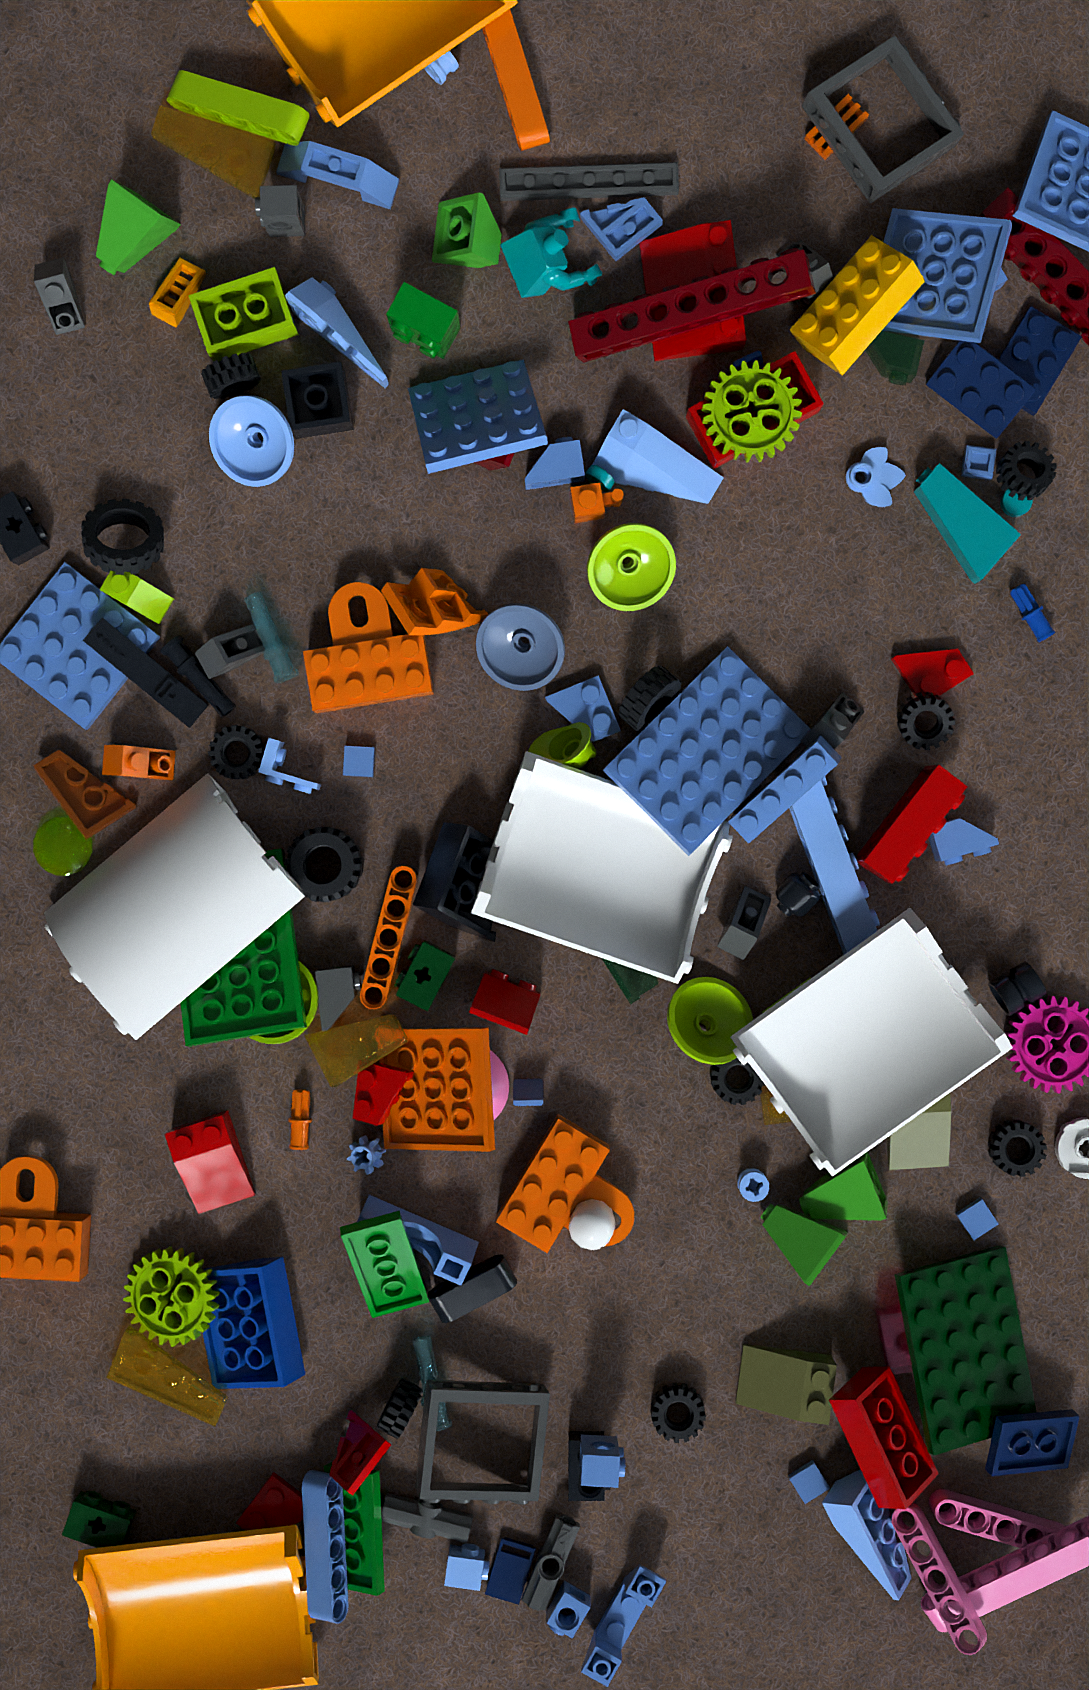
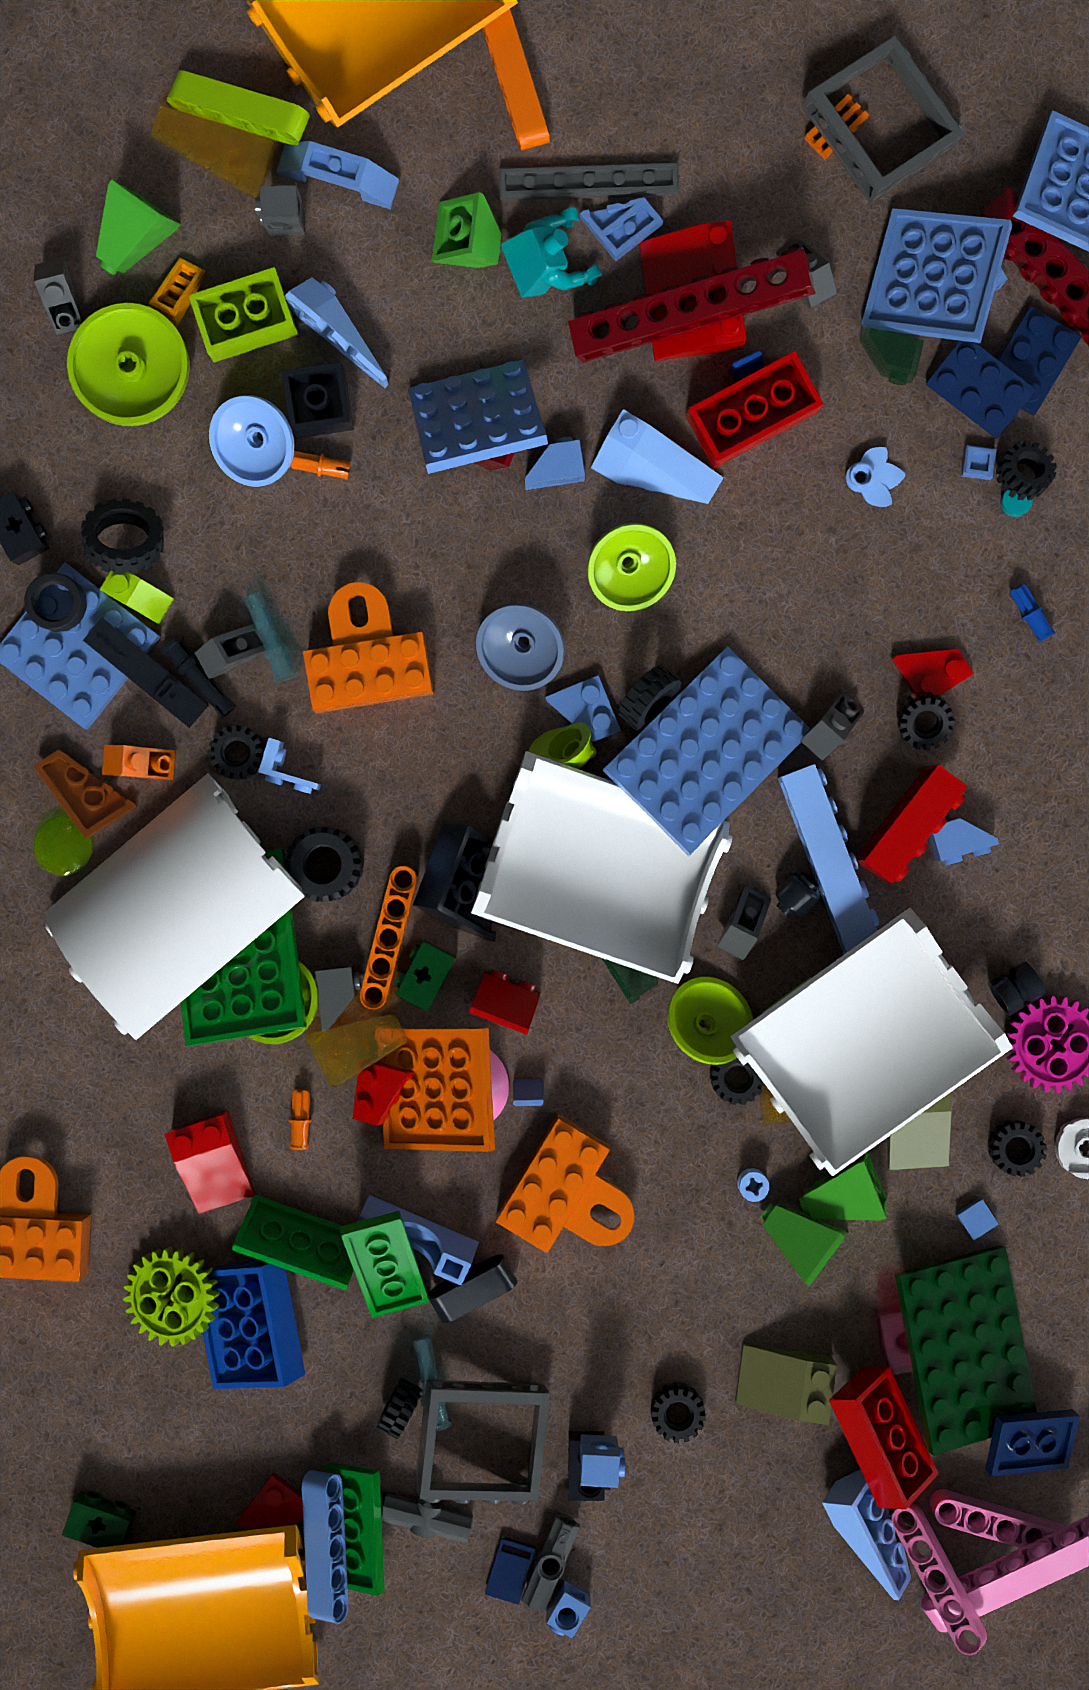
clear yellow wing [106,1325,229,1426] -> none
black tyre [201,353,261,399] -> none
red wing [329,1410,391,1495] -> none
medium blue tile [343,746,375,777] -> none
light blue gear [347,1135,386,1175] -> none
orange slope [381,568,489,635] -> none
green brick [386,282,460,359] -> none
light blue wheel [424,51,459,85] -> none
light blue brick [444,1543,490,1591] -> none
white hair [568,1199,615,1250] -> none
orange brick [570,482,624,523] -> none
medium blue slope [581,1564,666,1687] -> none
teal tile [585,465,615,492] -> none
lime gear [702,360,802,463] -> none
medium blue arch [728,735,841,844] -> none
medium blue tile [788,1460,830,1504] -> none
yellow brick [790,235,925,376] -> none
teal slope [914,463,1021,584] -> none
none -> black tyre [24,572,87,632]
none -> lime dish [67,303,190,426]
none -> green plate [232,1195,354,1291]
none -> orange axle [290,451,351,480]

